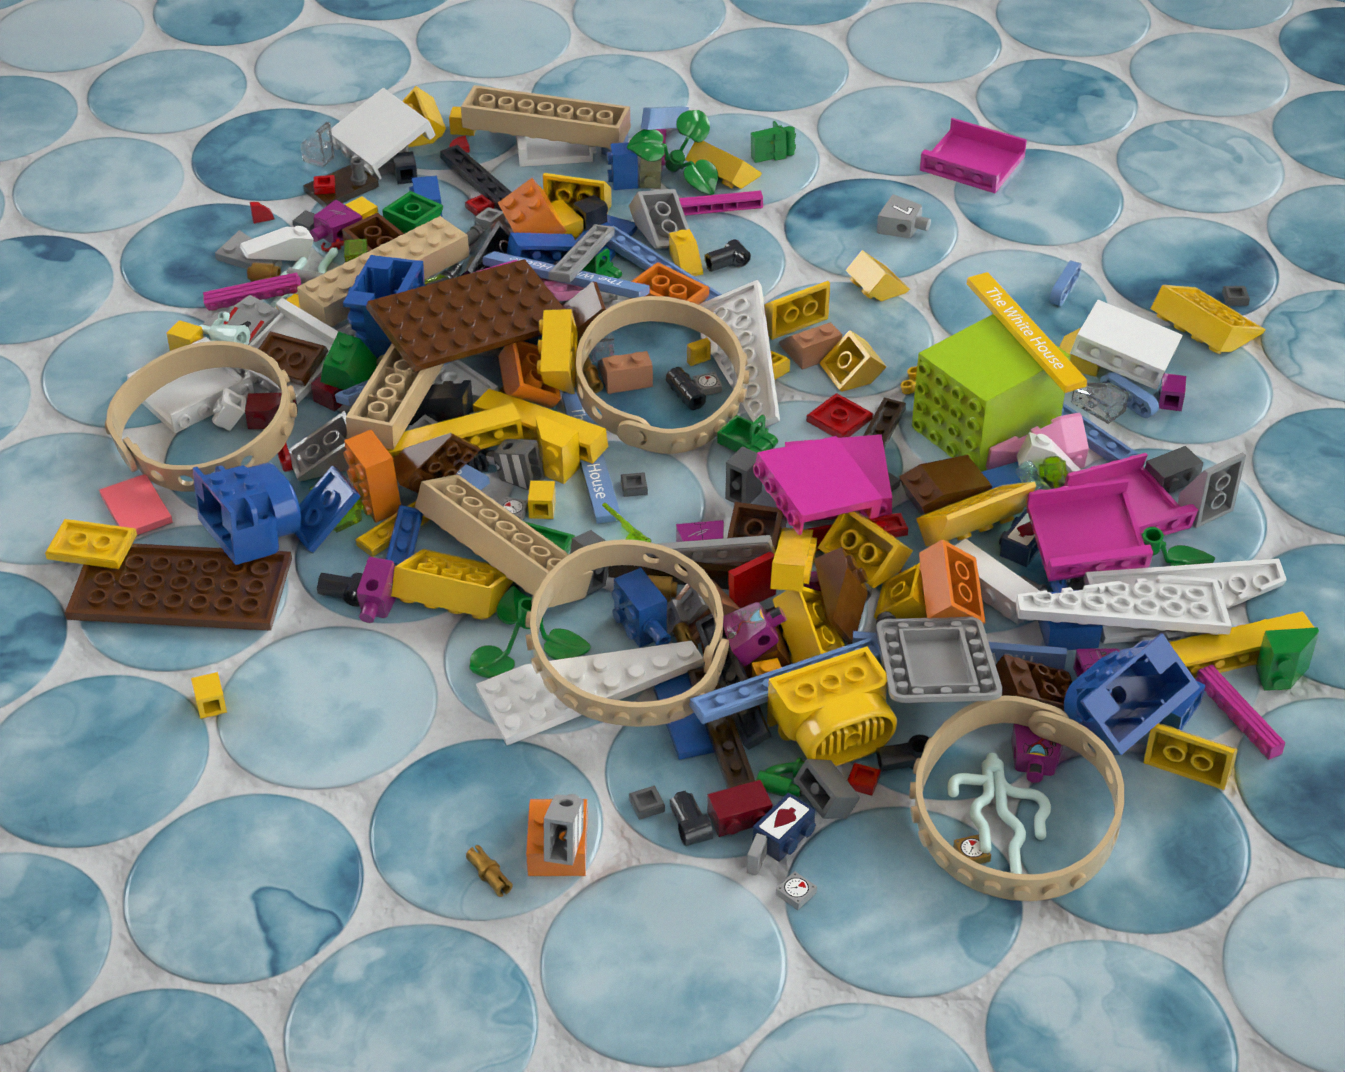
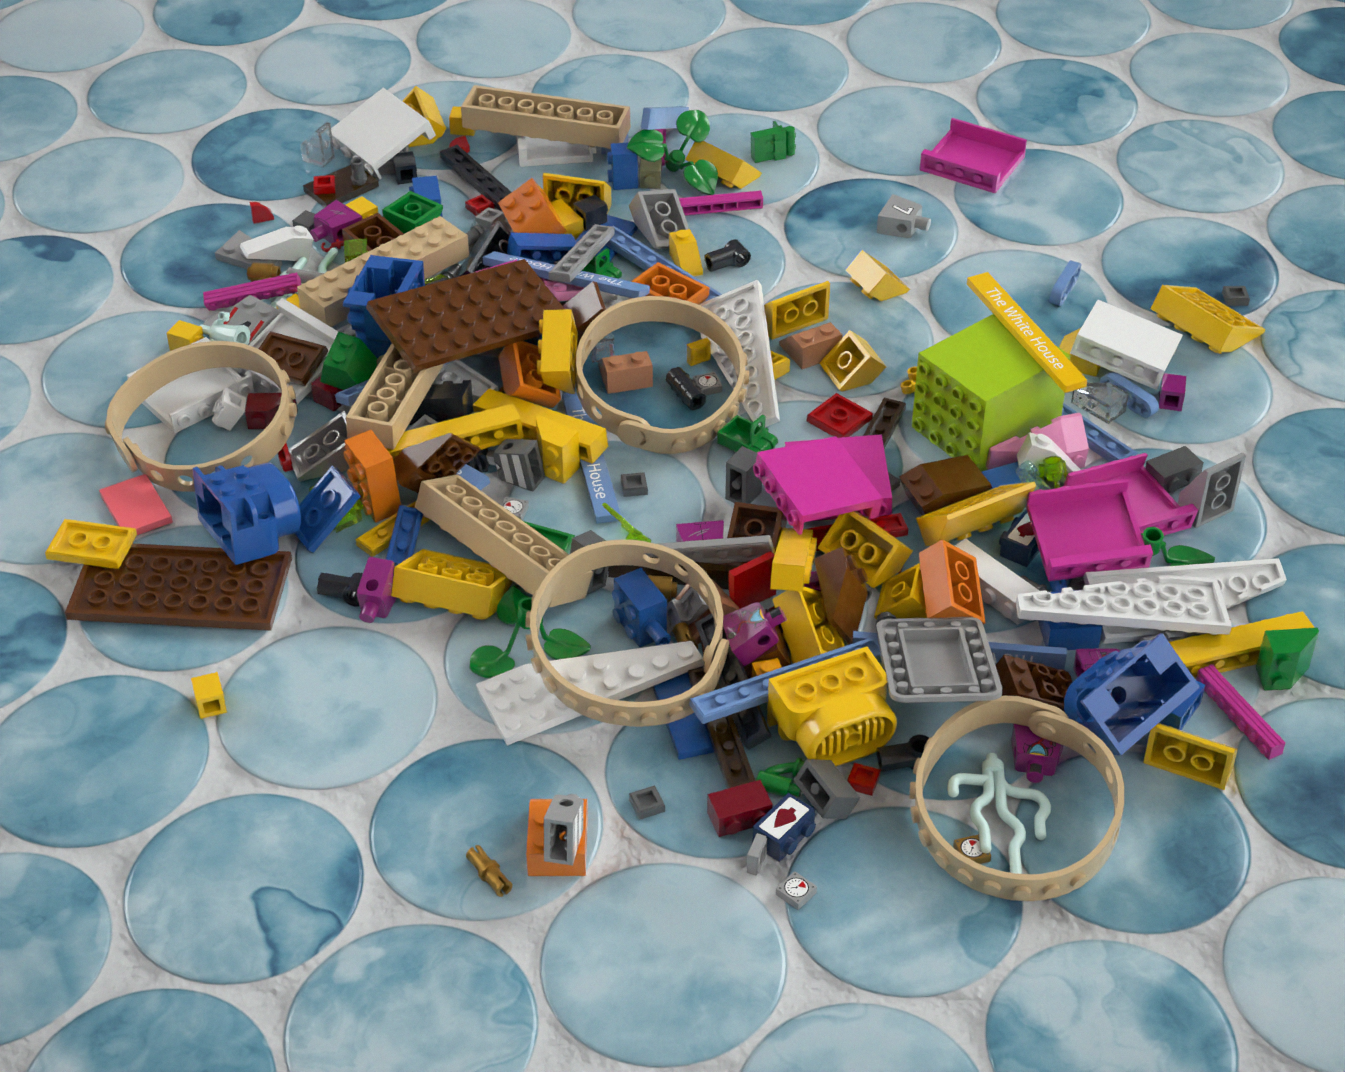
yellow brick [528,480,556,519] -> none
pearl gold pin [582,355,603,393] -> none
black piece [670,790,713,847] -> none

